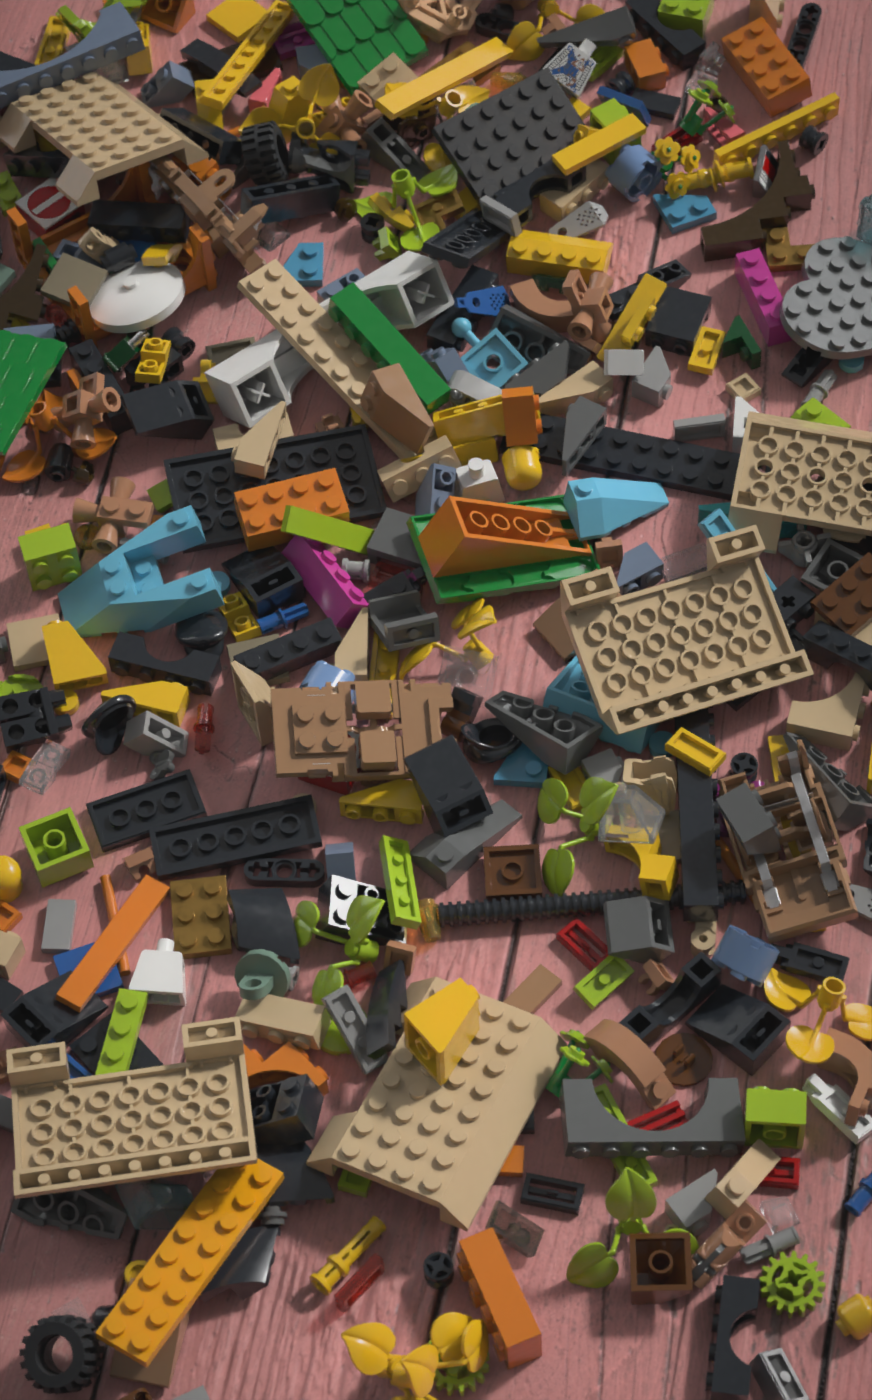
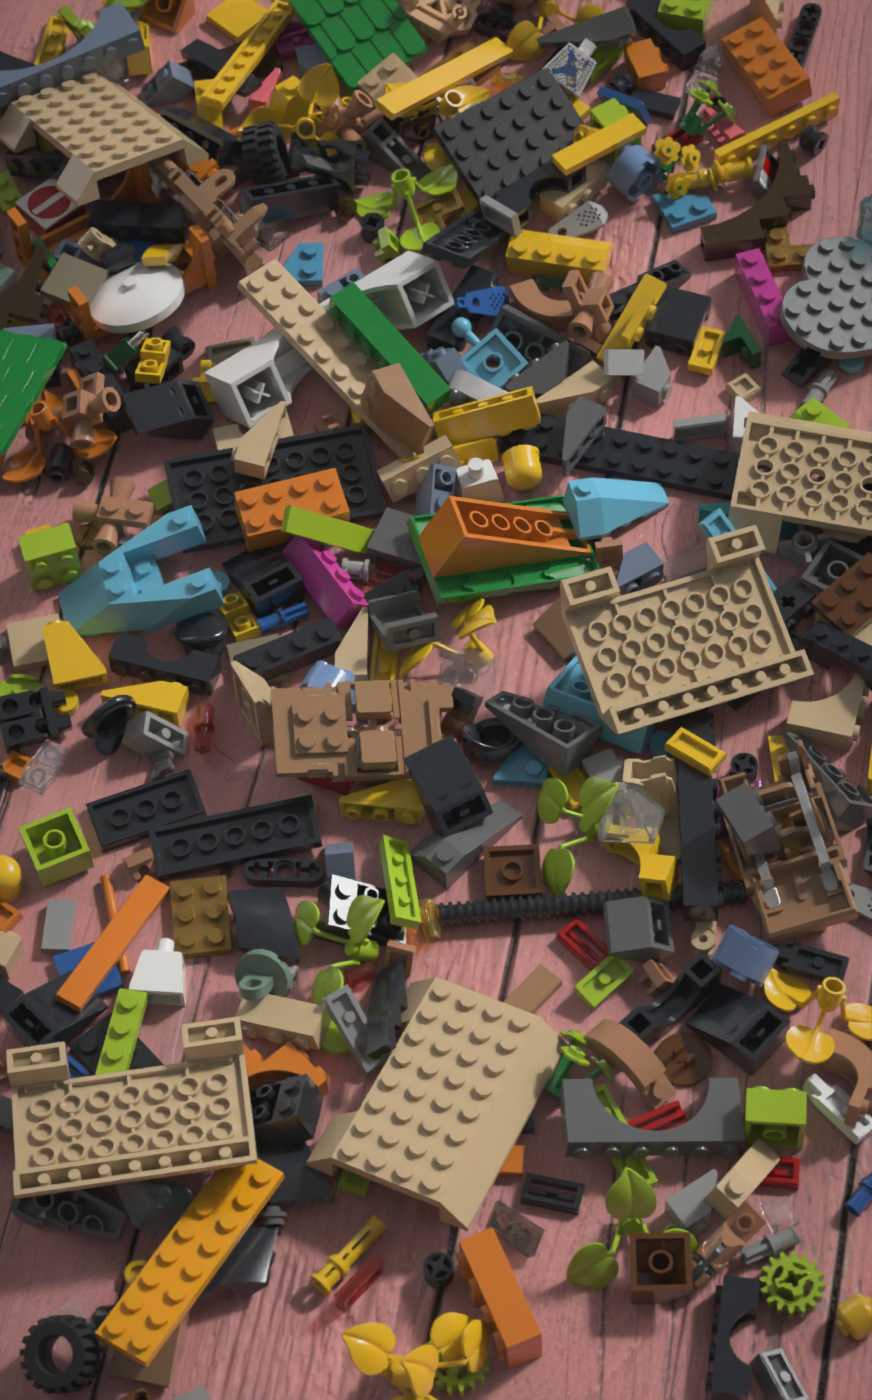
yellow slope [368,192,415,232] -> none
yellow slope [404,977,480,1086] -> none
orange brick [502,386,543,447] -> none

